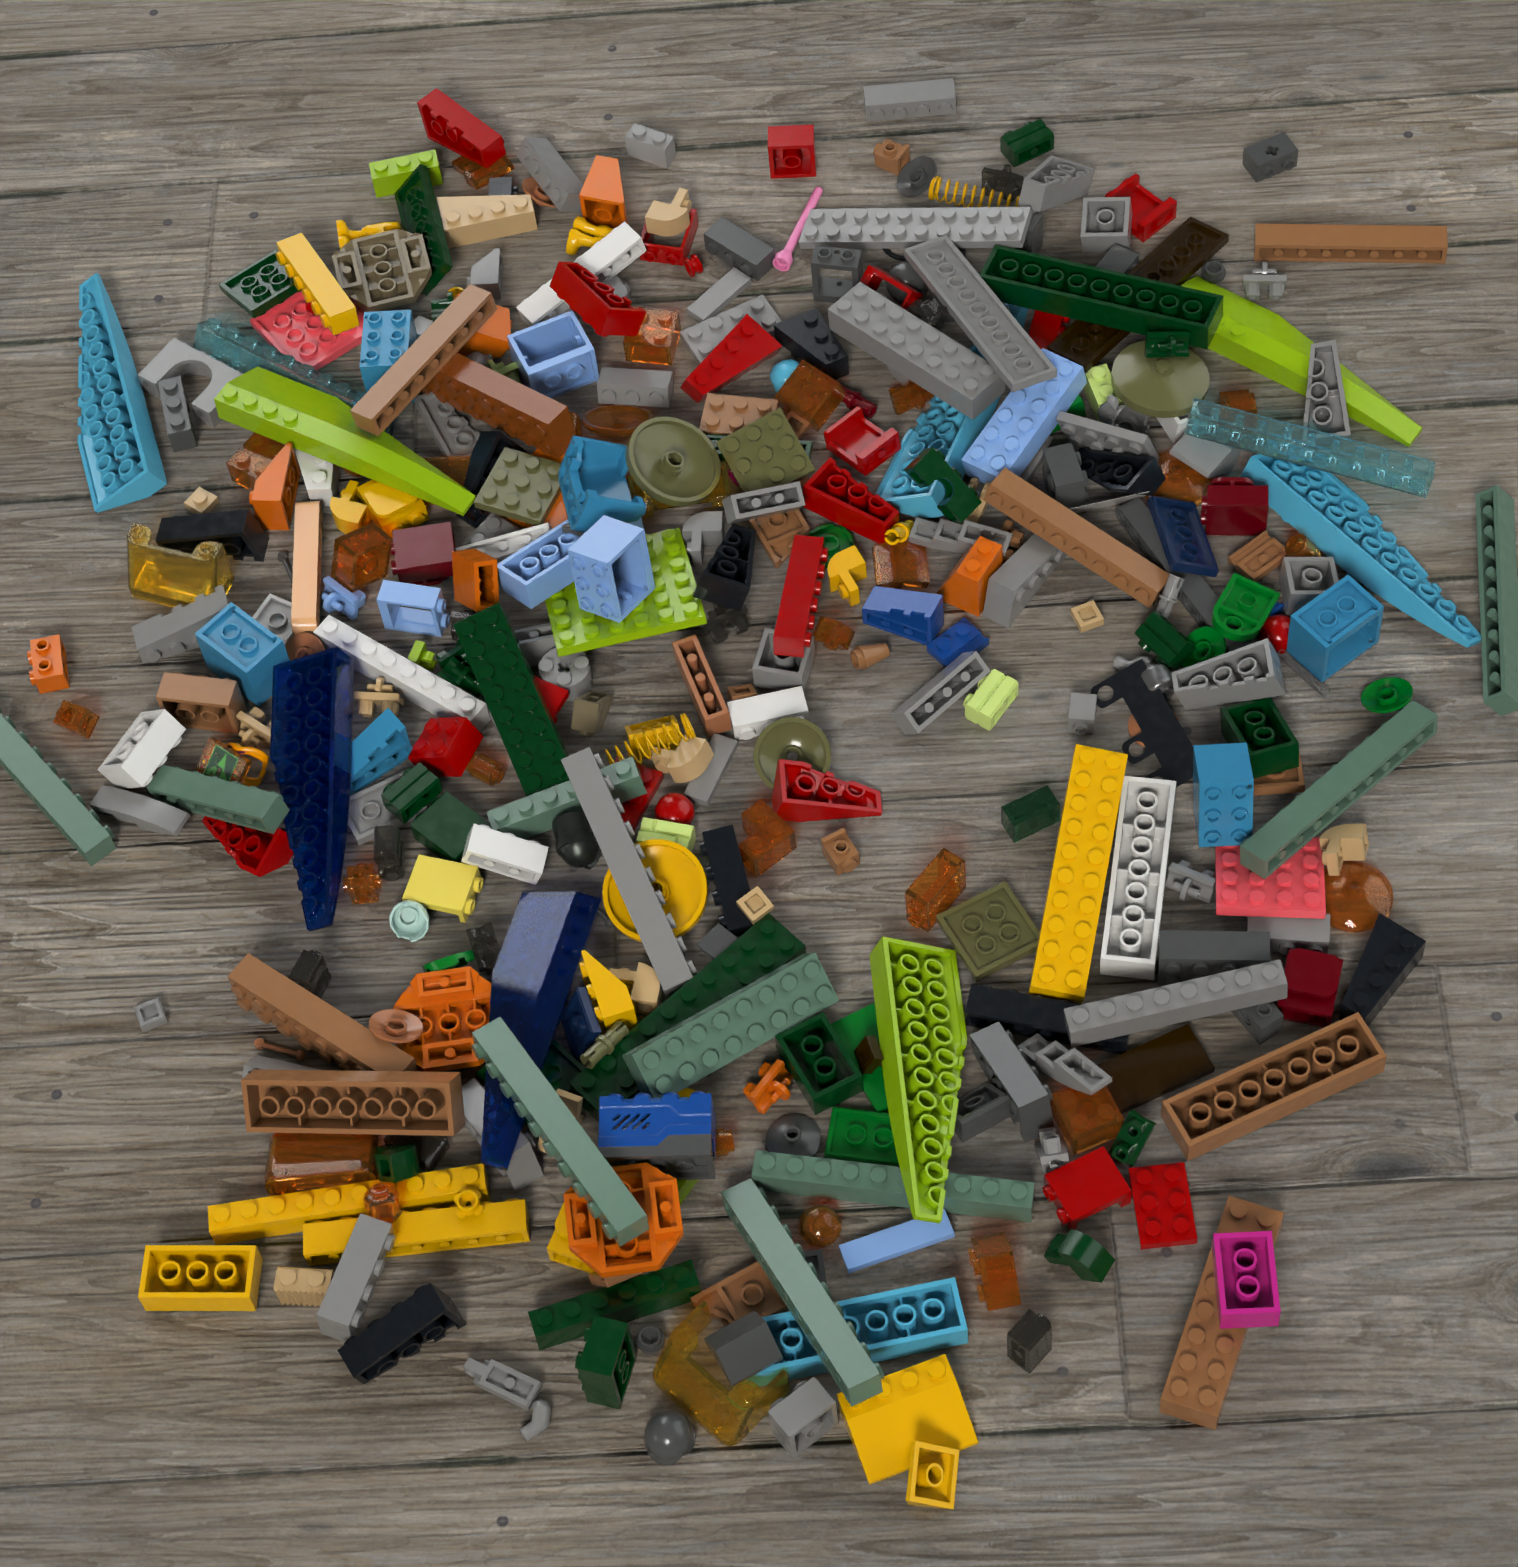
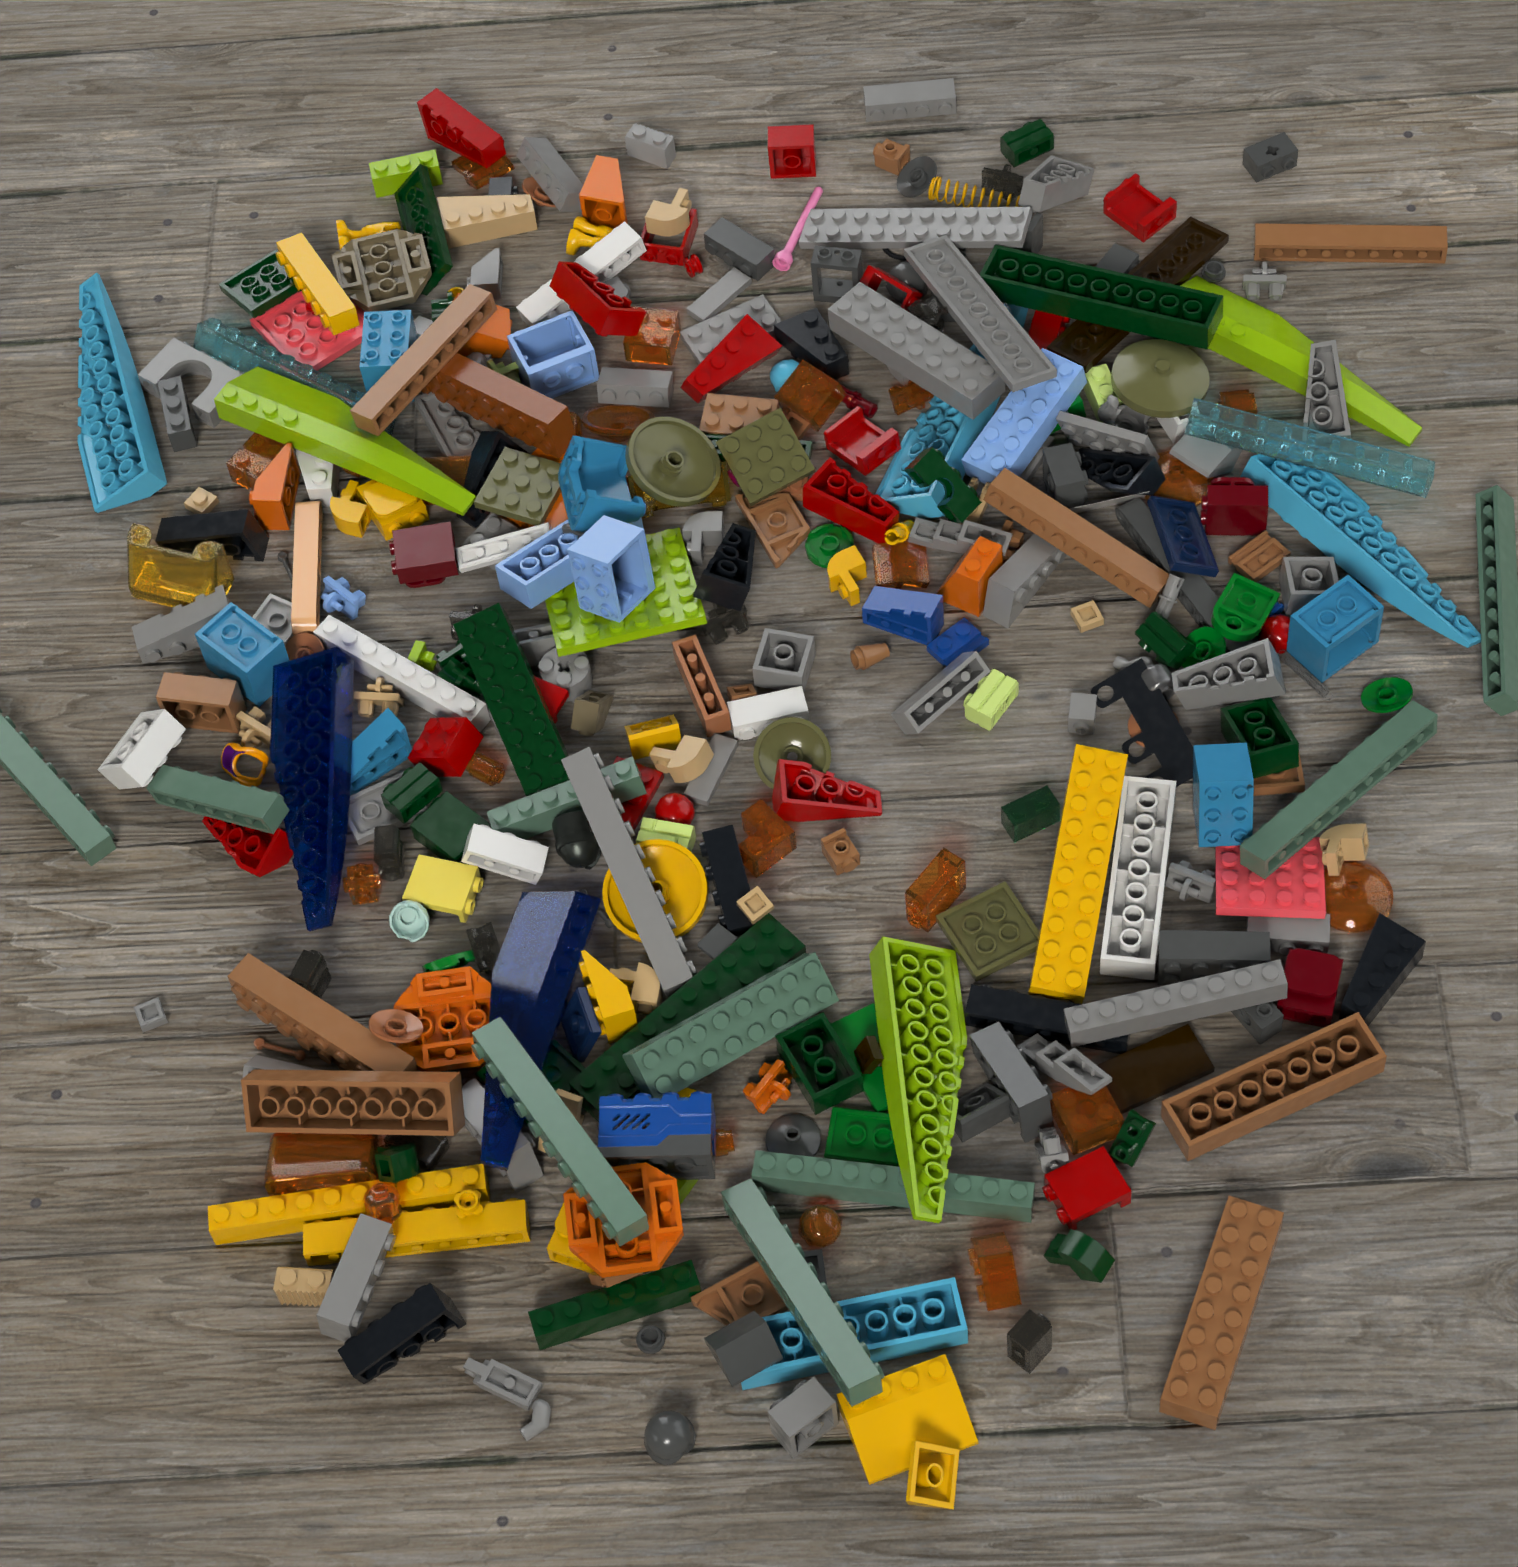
orange brick [27,634,70,694] -> none
clear orange brick [53,700,100,739] -> none
light grey slope [89,785,190,836] -> none
yellow brick [138,1245,263,1311] -> none
tile [195,738,252,785] -> none
clear orange brick [331,522,392,592] -> none
light blue window [376,580,450,637] -> none
orange brick [452,549,499,612] -> none
dark green brick [575,1315,637,1410] -> none
olive pin [580,1021,629,1069] -> none
yellow piece [604,713,696,766] -> none
clear yellow windscreen [652,1300,790,1446] -> none
light grey brick [722,481,805,524] -> none
red brick [773,535,829,658] -> none
clear orange brick [812,616,855,651] -> none
light blue tile [838,1209,955,1274] -> none
light grey brick [1080,197,1133,253] -> none
red plate [1128,1162,1197,1250] -> none
dark green hips [1144,331,1191,358] -> none
dark pink brick [1212,1231,1281,1329] -> none
clear orange brick [1285,533,1321,557] -> none

